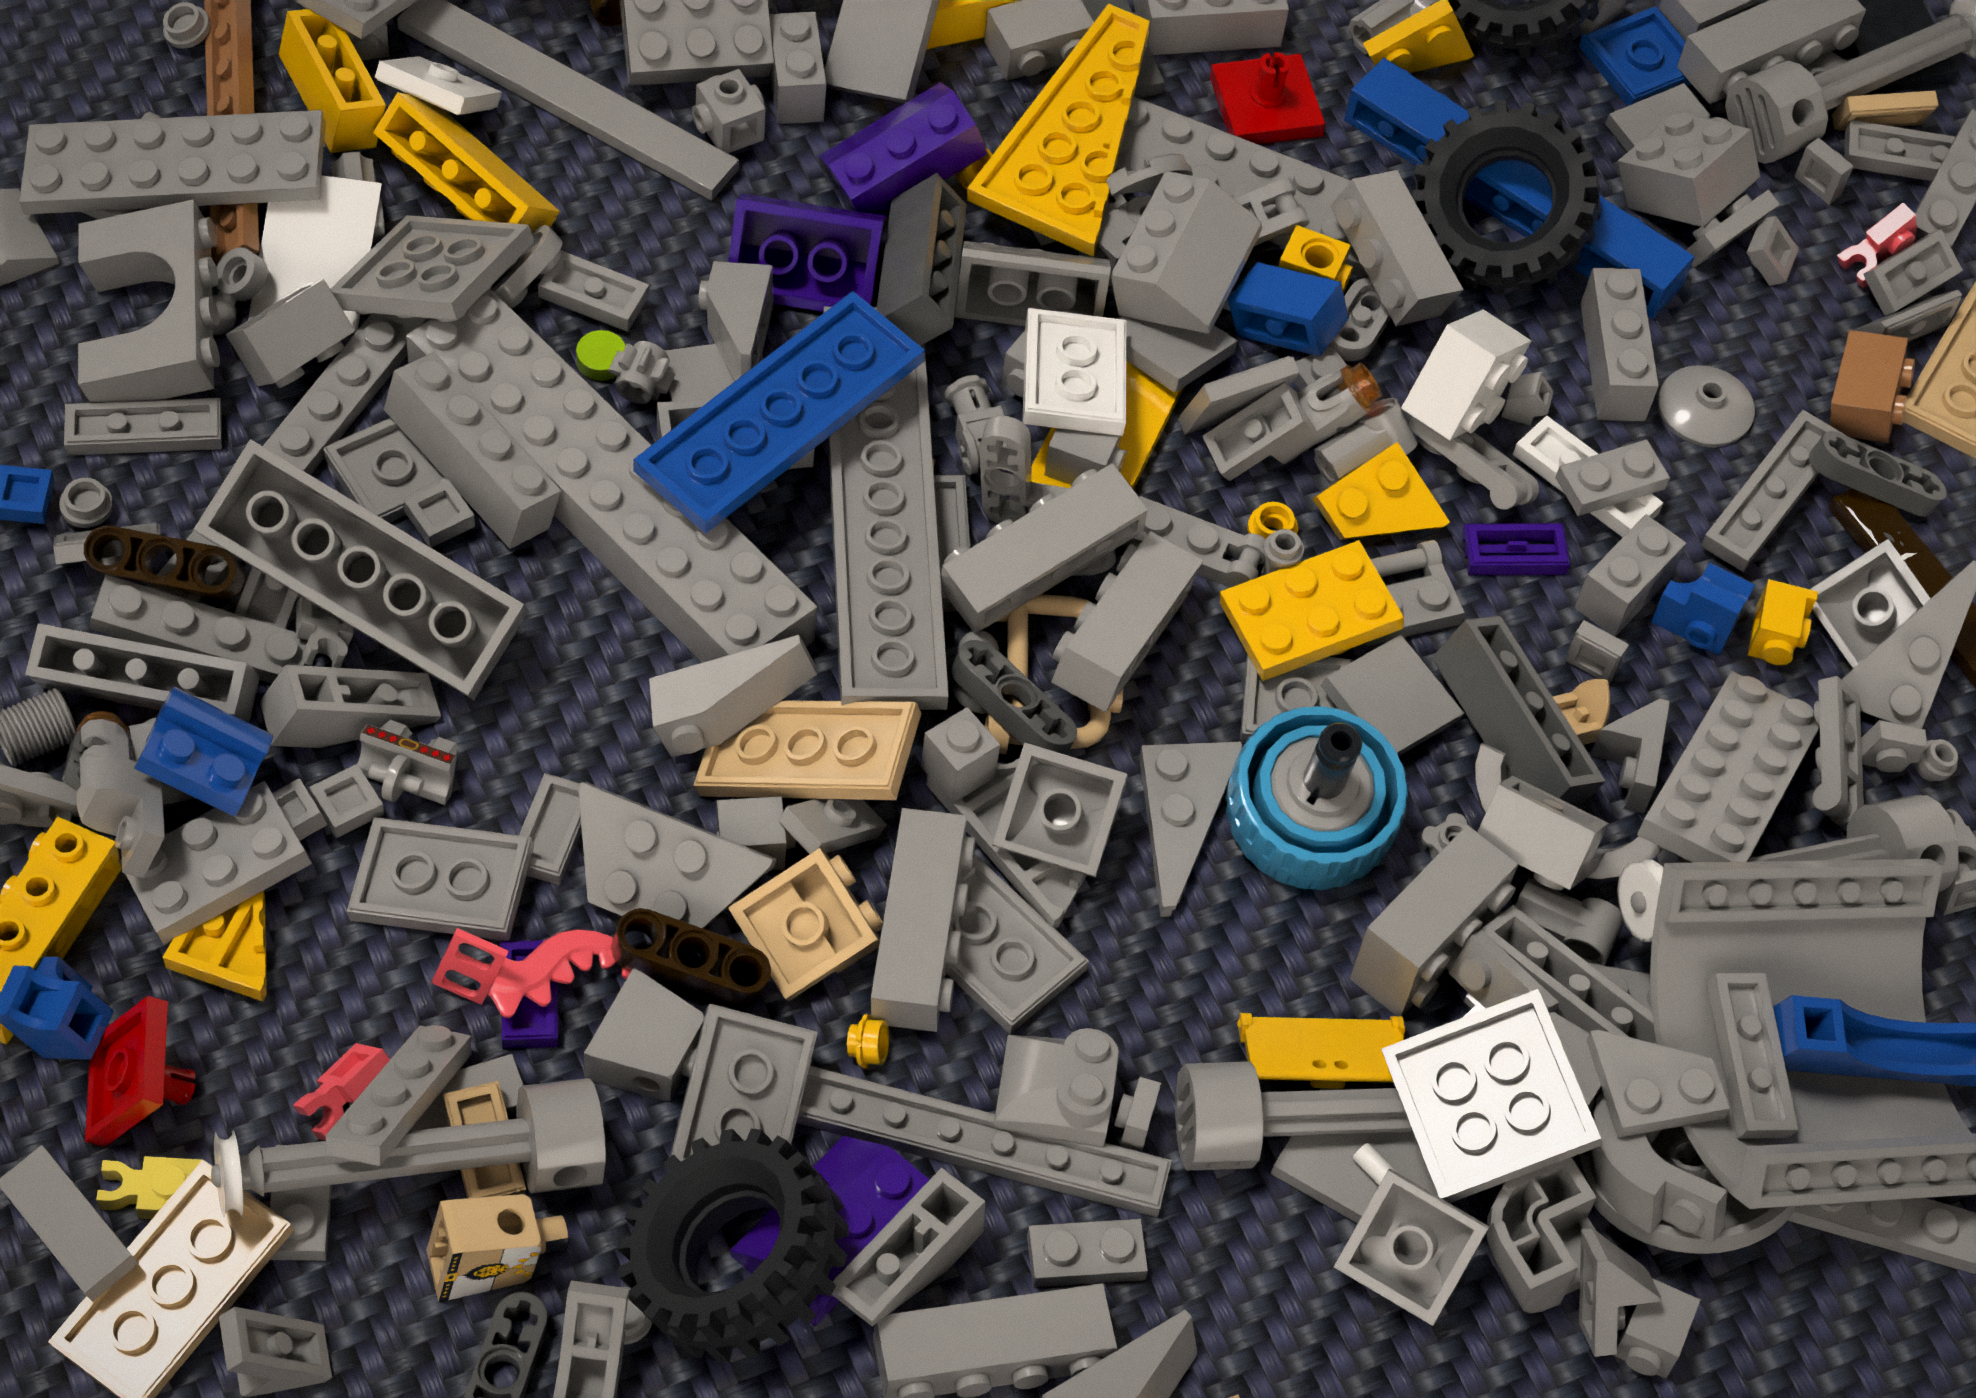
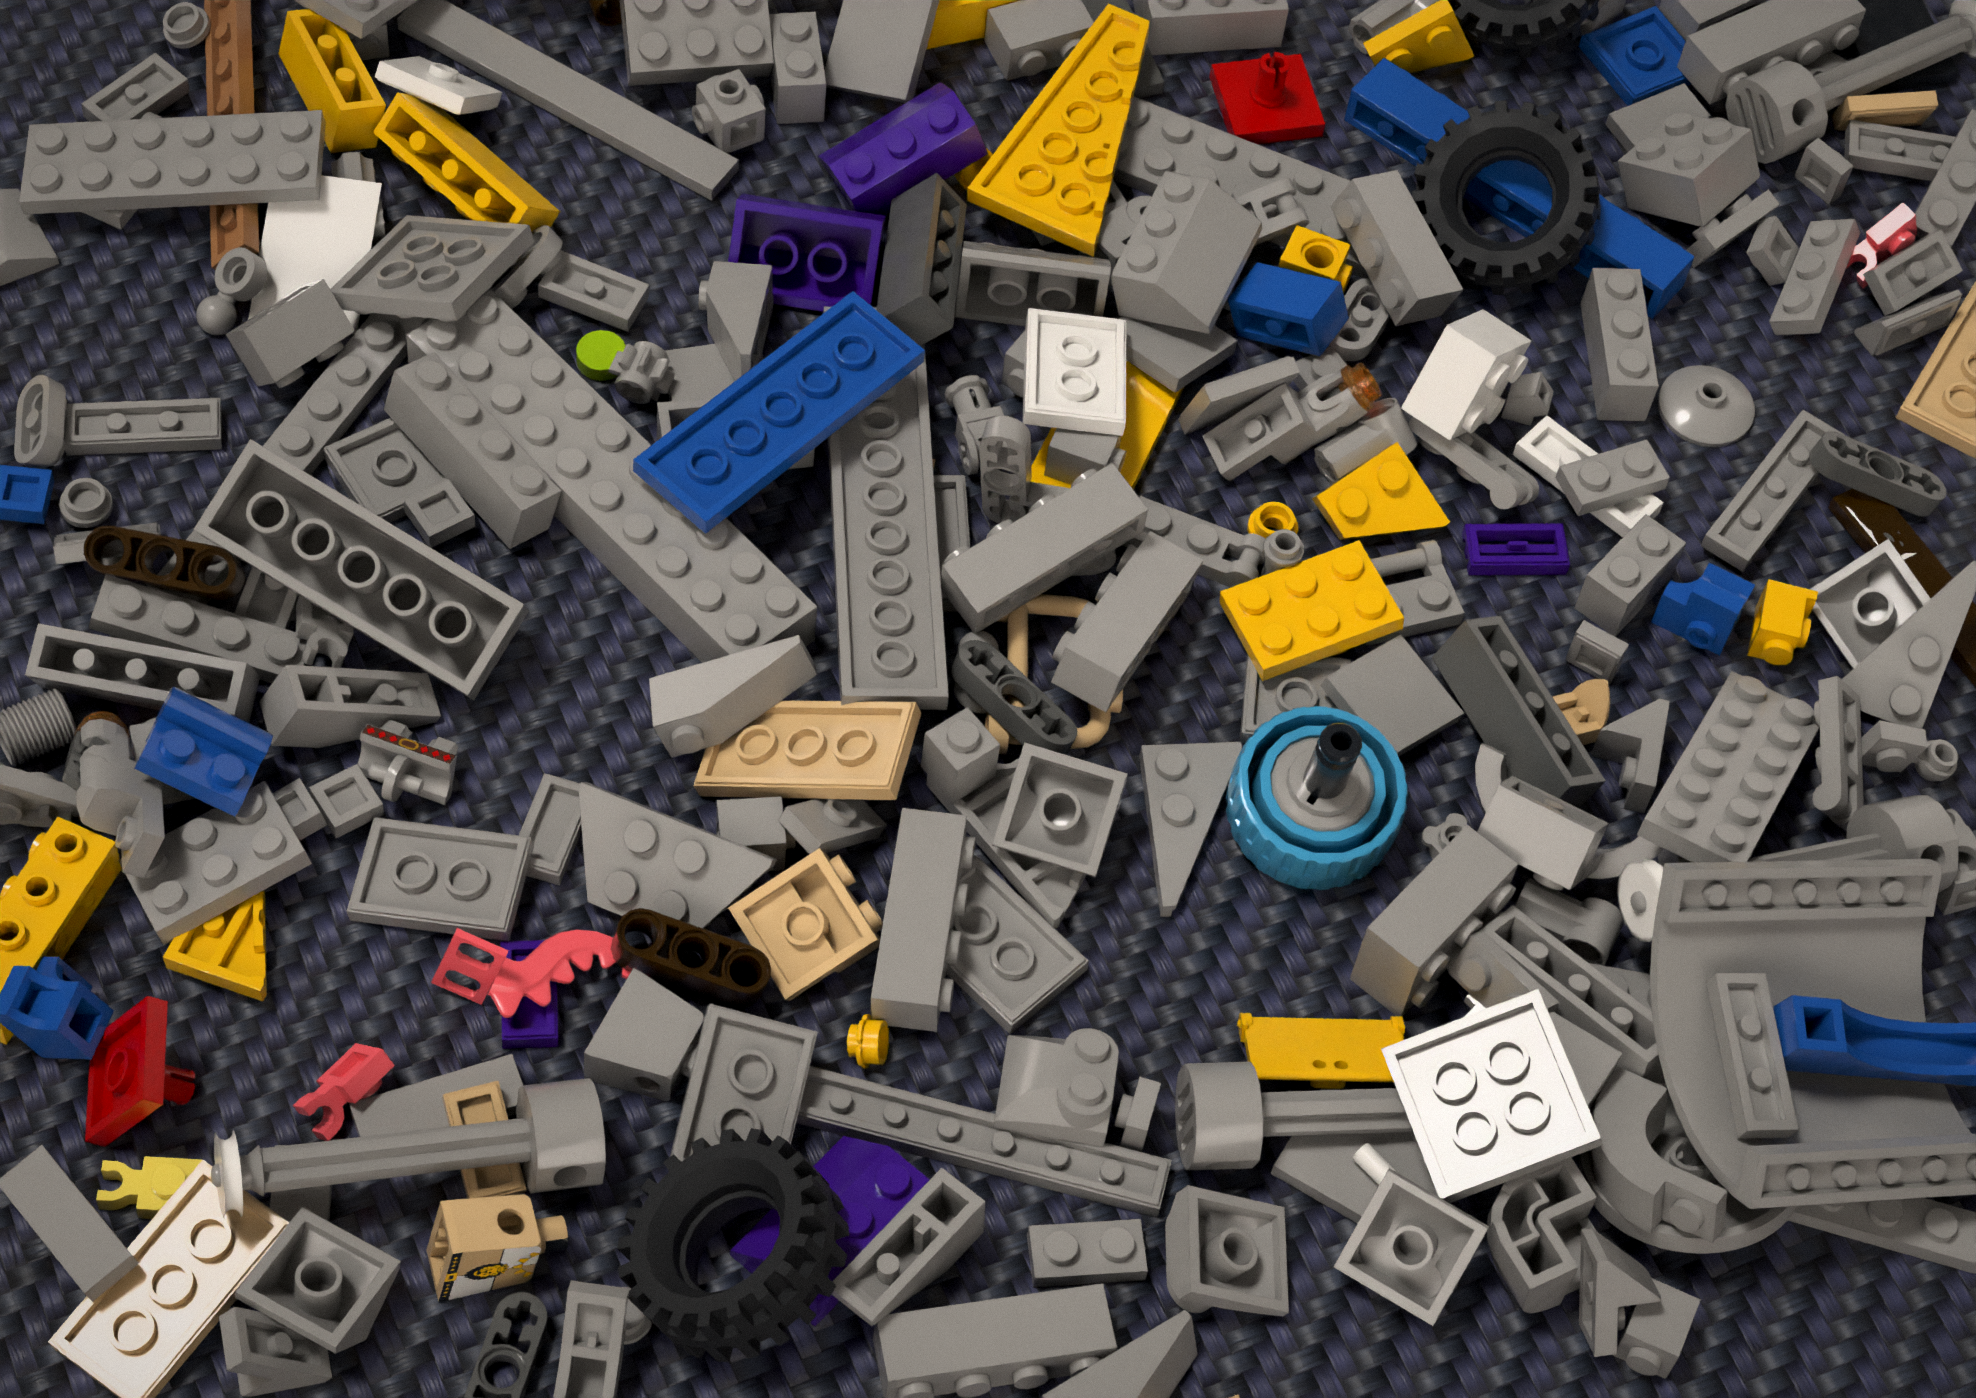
light grey arch [78,199,220,403] -> none
light grey plate [326,1025,472,1166] -> none
light grey tile [1106,154,1193,195] -> none
light grey wing [1587,1030,1730,1138] -> none
medium nougat brick [1830,330,1915,443] -> none
none -> light grey plate [14,375,67,469]
none -> light grey plate [81,53,190,122]
none -> light grey slope [235,1207,401,1354]
none -> light grey slope [1165,1185,1289,1317]
none -> light grey plate [1769,219,1861,335]

